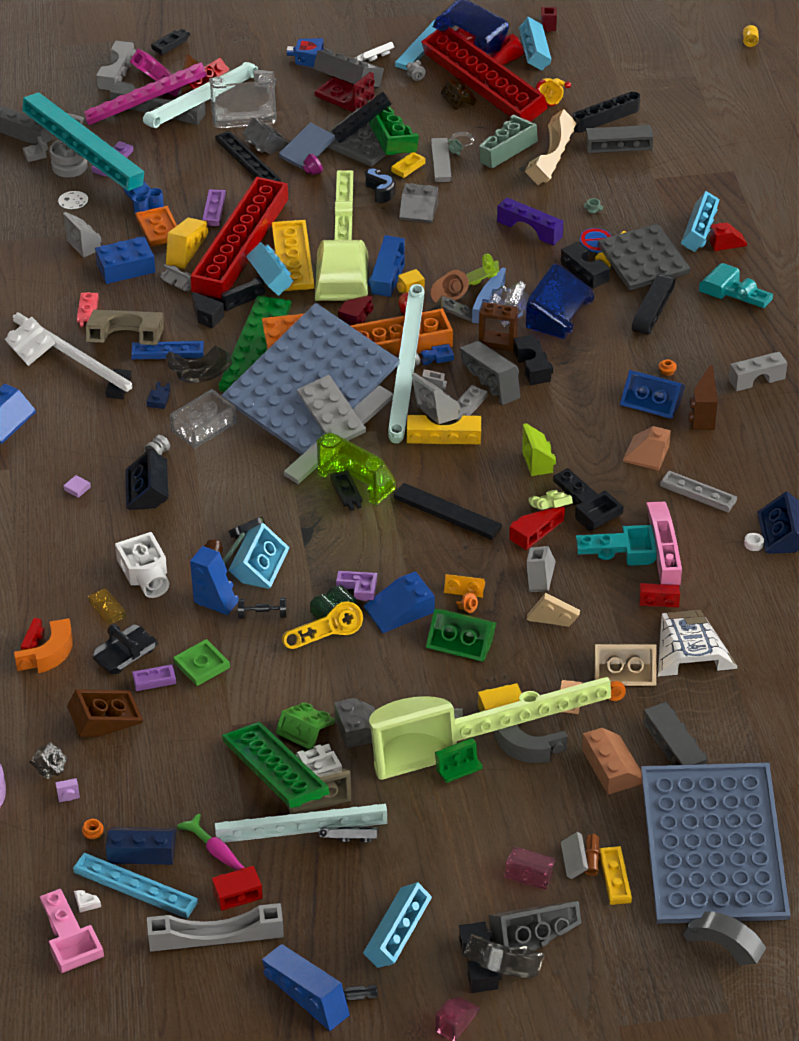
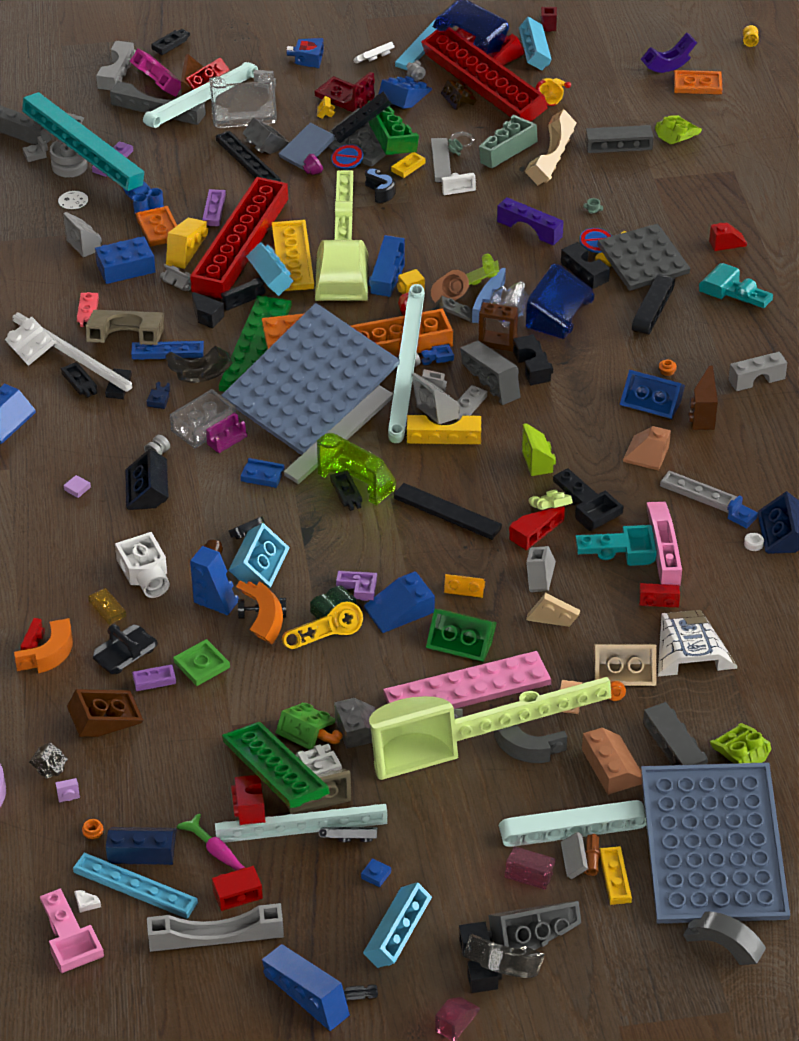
dark pink plate [84,62,207,125] -> none
sand green piece [223,532,246,564] -> none
light grey plate [297,375,366,448] -> none
dark grey wedge [313,48,384,87] -> none
dark red slope [338,295,374,326] -> none
flat silver slope [399,183,438,223] -> none
green bracket [435,738,483,783] -> none
orange plate [456,593,478,613] -> none
yellow brick [478,683,522,712] -> none
black beam [573,92,640,133] -> none
medium azure brick [681,191,720,252] -> none
none -> black hinge [61,362,97,398]
none -> magenta hinge [206,413,247,453]
none -> red arch [231,775,266,825]
none -> orange arch [236,580,283,645]
none -> blue plate [240,458,285,488]
none -> yellow tile [317,96,335,119]
none -> orange arm [317,729,343,744]
none -> piece [331,144,364,169]
none -> blue plate [361,858,391,887]
none -> blue slope [378,76,432,108]
none -> bright pink plate [384,651,551,709]
none -> white tile [442,173,476,195]
none -> light aqua beam [499,800,646,847]
none -> dark purple arch [641,32,697,73]
none -> lime slope [655,115,702,144]
none -> orange tile [674,70,722,94]
none -> lime slope [710,723,771,764]
none -> blue bracket [727,495,758,528]

